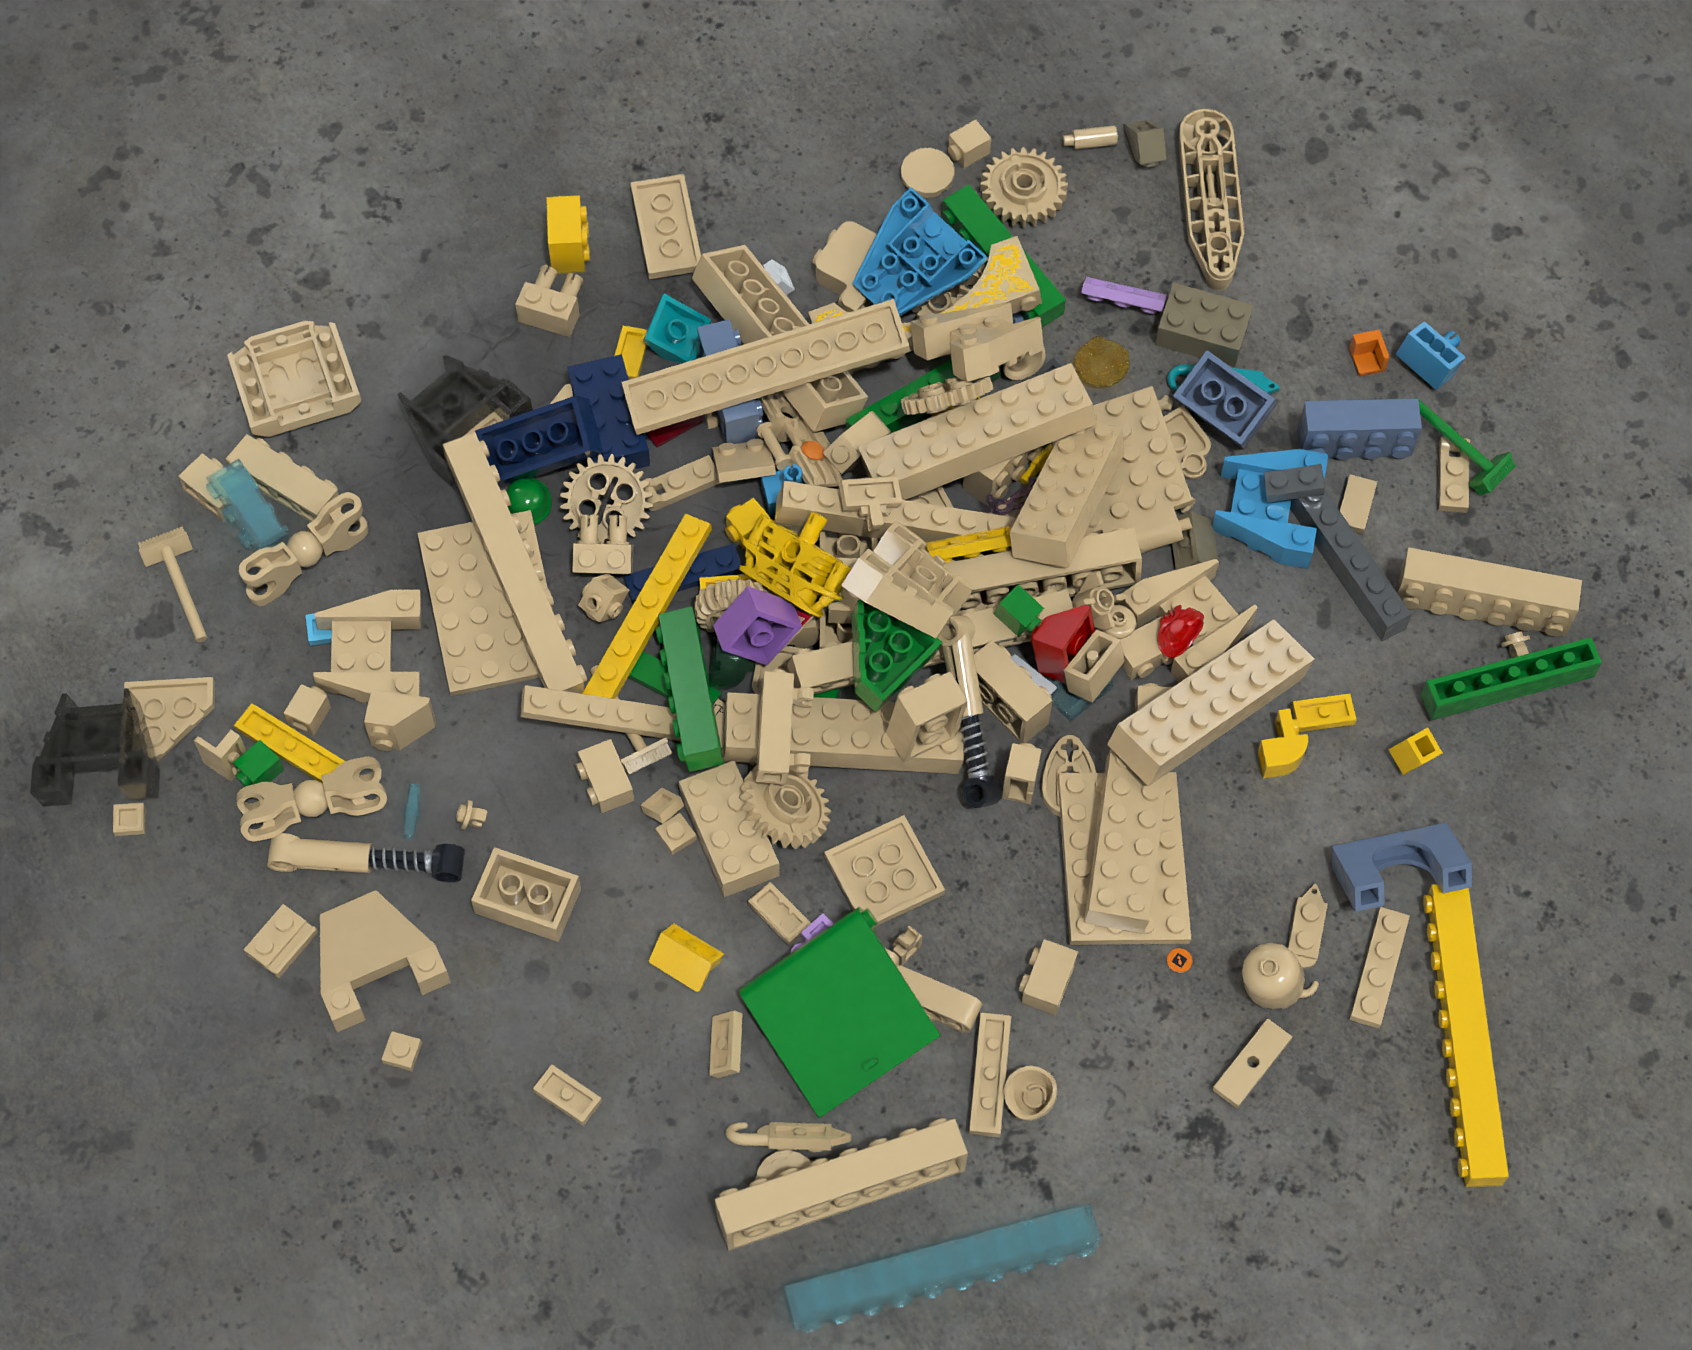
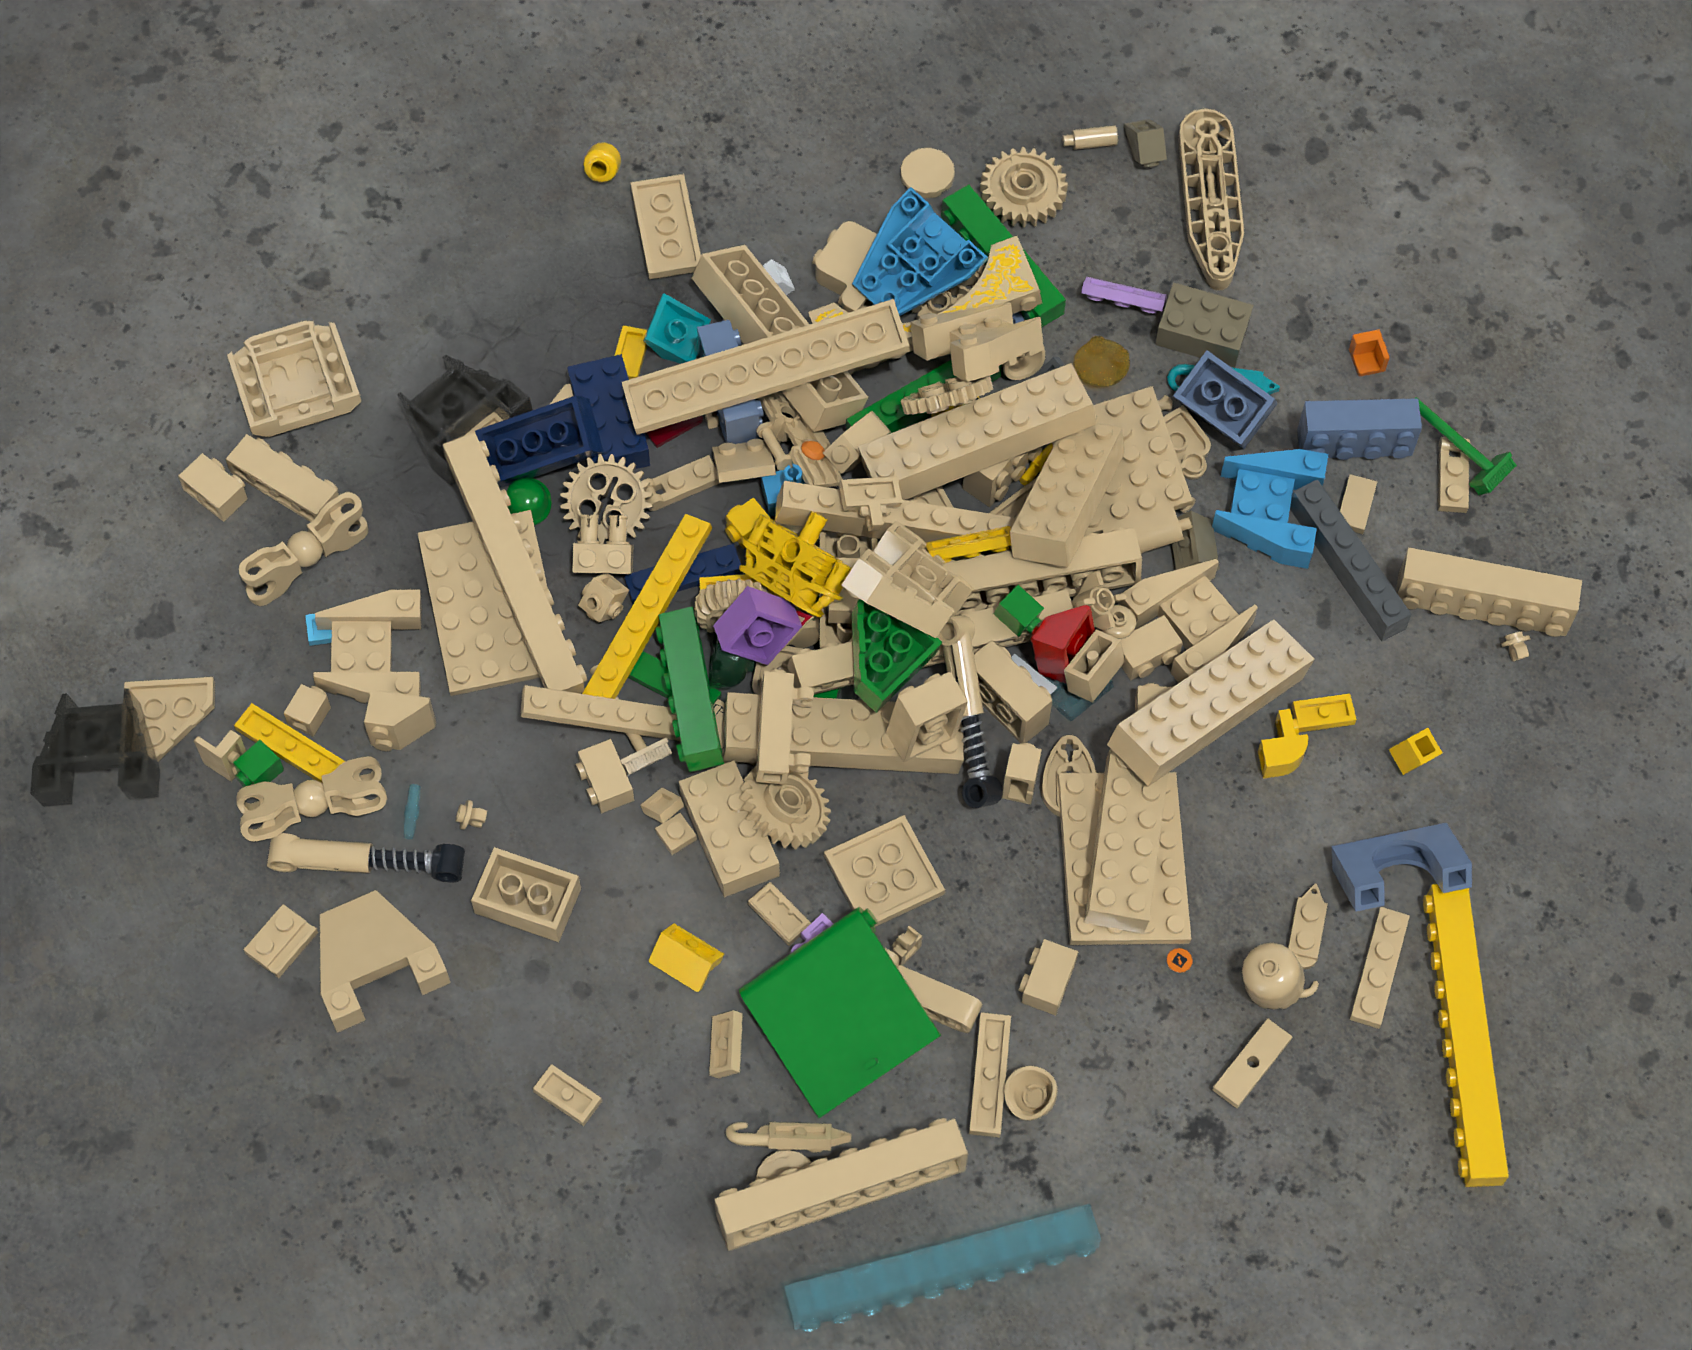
tan tile [113,803,146,836] -> none
tan piece [138,526,208,642] -> none
clear light blue wedge [206,459,290,551] -> none
tan plate [381,1031,422,1071] -> none
tan brick [515,265,583,337] -> none
yellow brick [547,195,590,273] -> none
tan brick [947,119,991,168] -> none
cap [986,476,1036,516] -> none
red hat [1157,605,1205,658] -> none
dark grey plate [1264,464,1325,502] -> none
dark azure brick [1395,321,1466,391] -> none
green brick [1421,637,1602,721] -> none
none -> yellow head [583,142,621,182]

